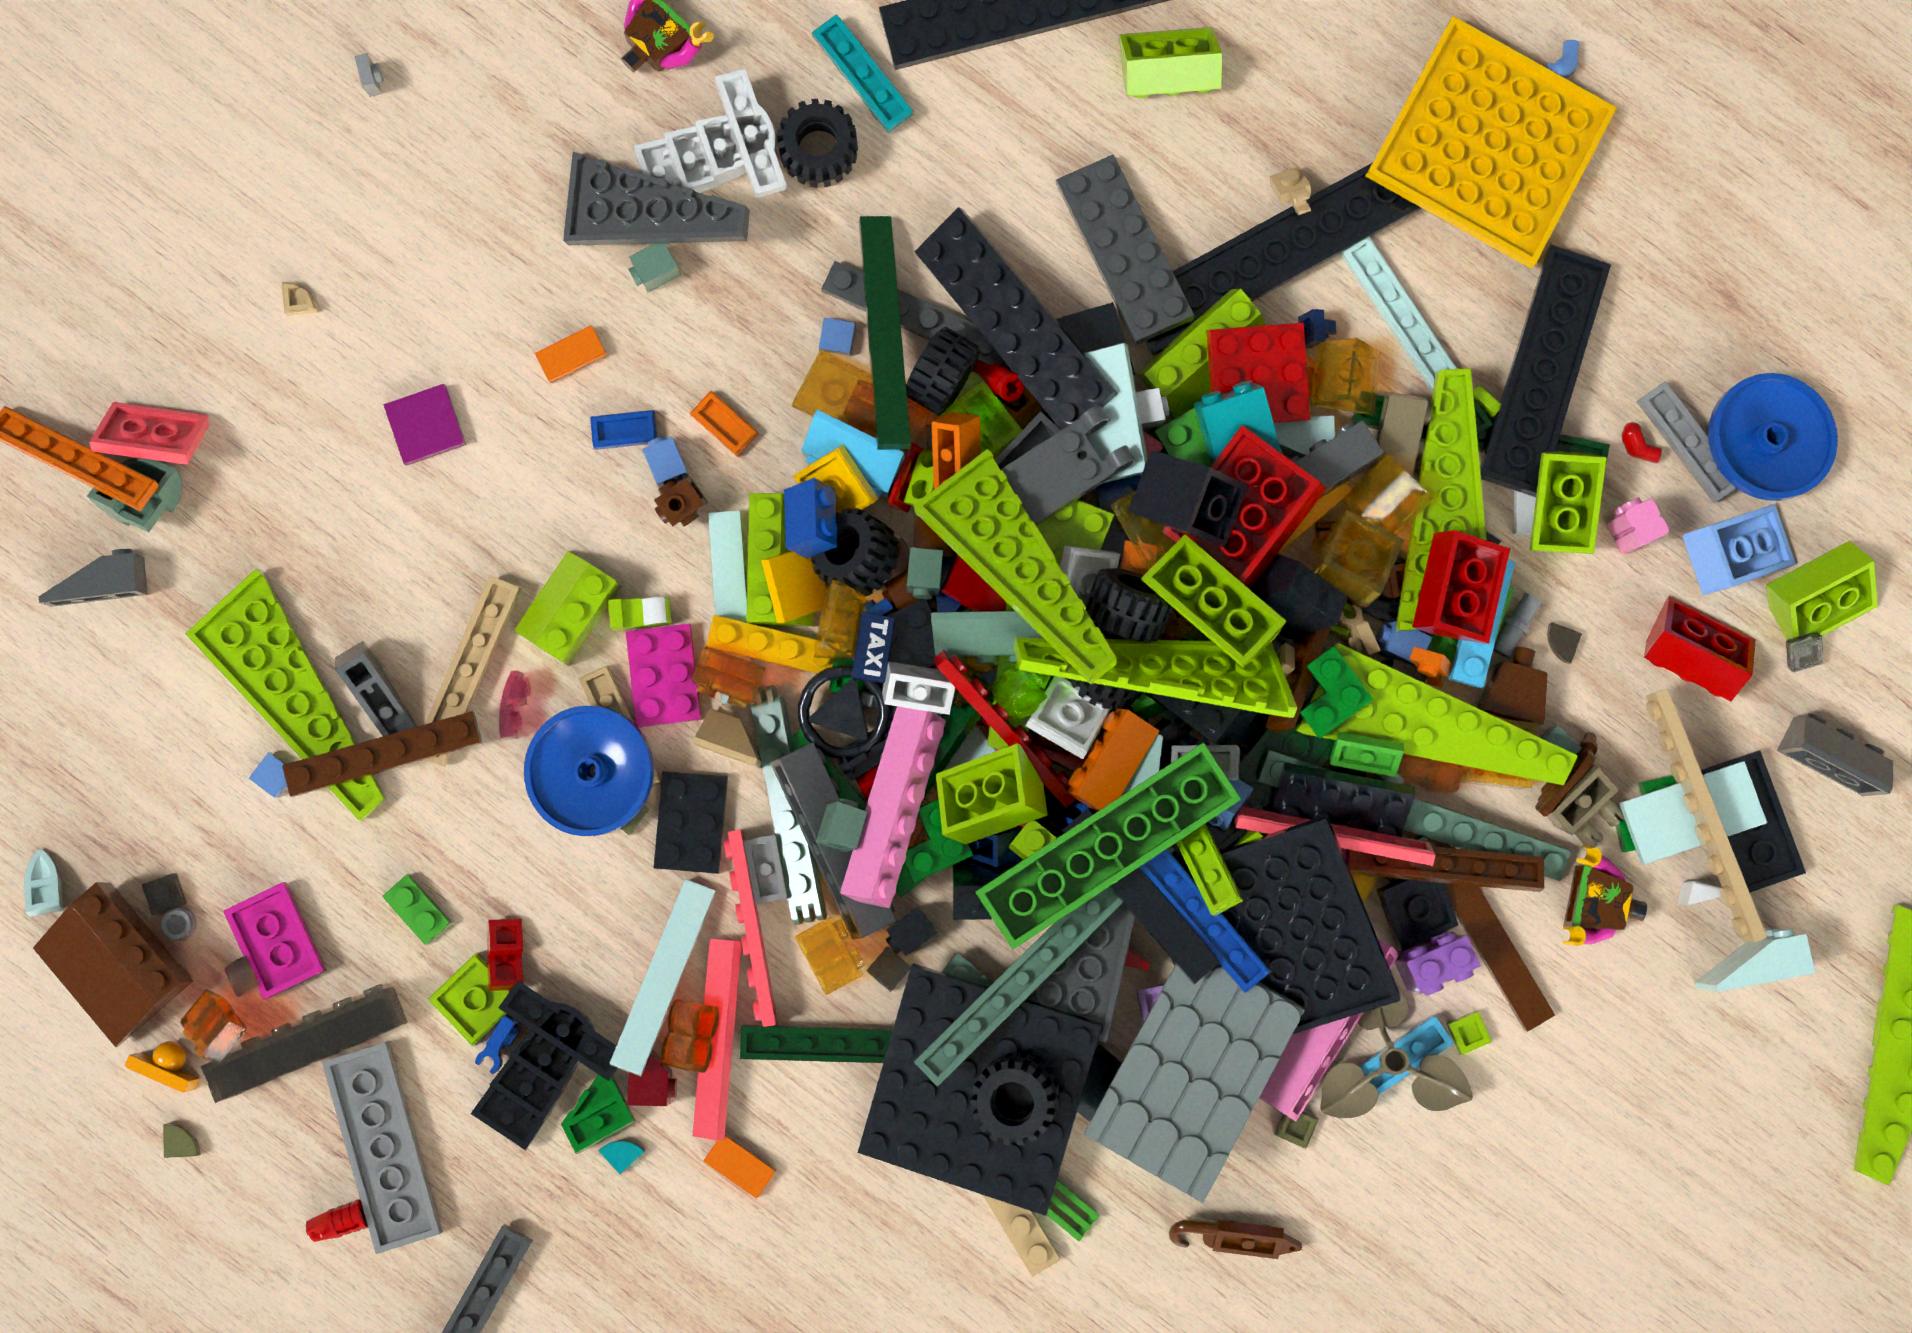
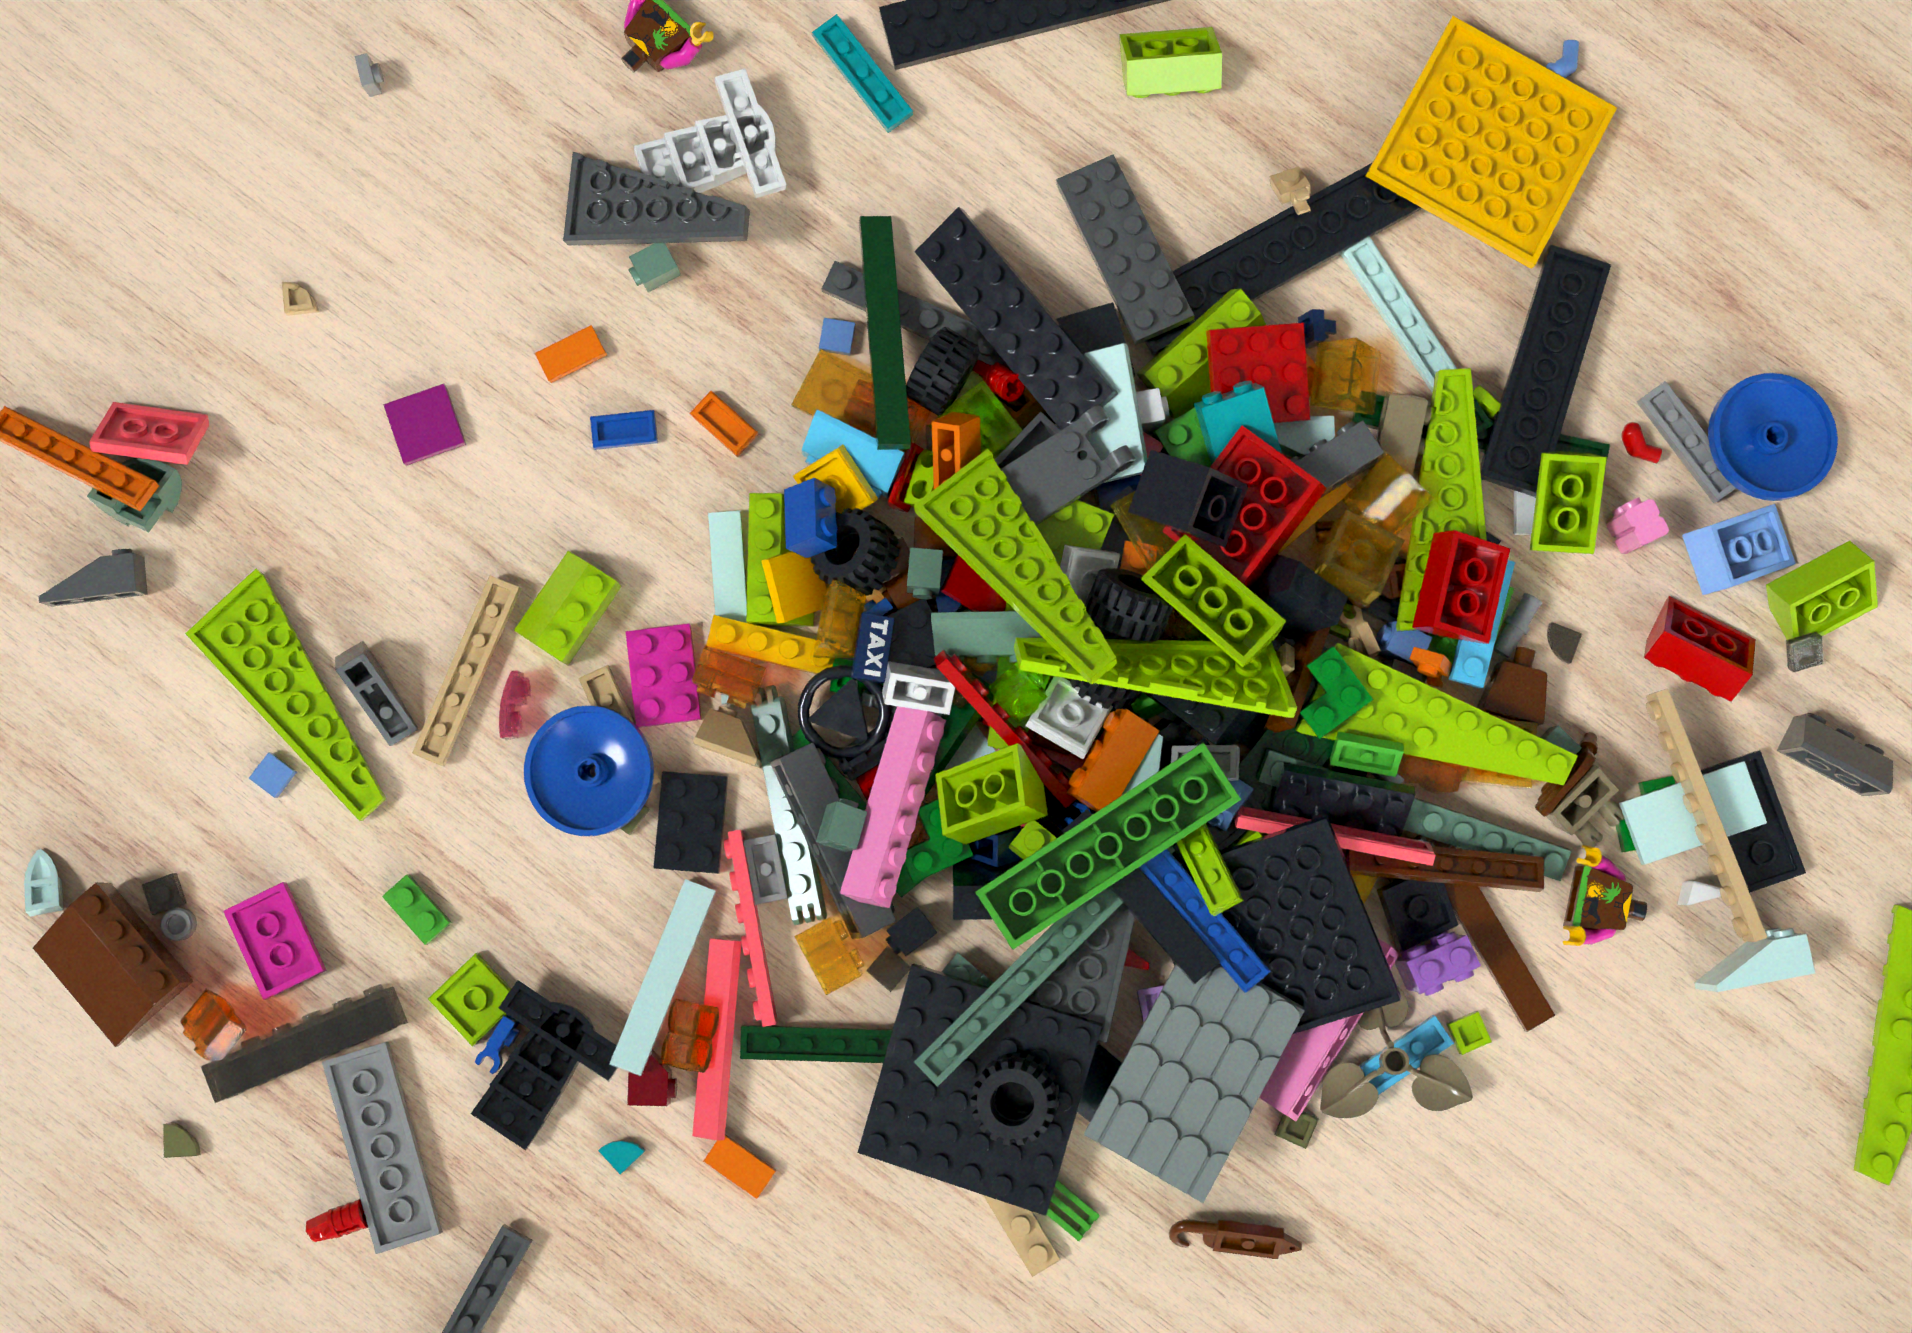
light orange tile [124,1041,200,1093] -> none
clear smoke tile [224,956,259,998] -> none
reddish brown plate [282,711,482,797] -> none
red slope [487,919,524,991] -> none
green wing [561,1075,636,1154] -> none
lime leg [608,597,672,632] -> none
medium blue brick [642,436,689,488] -> none
reddish brown brick [654,476,709,527] -> none
black tyre [777,98,858,188] -> none

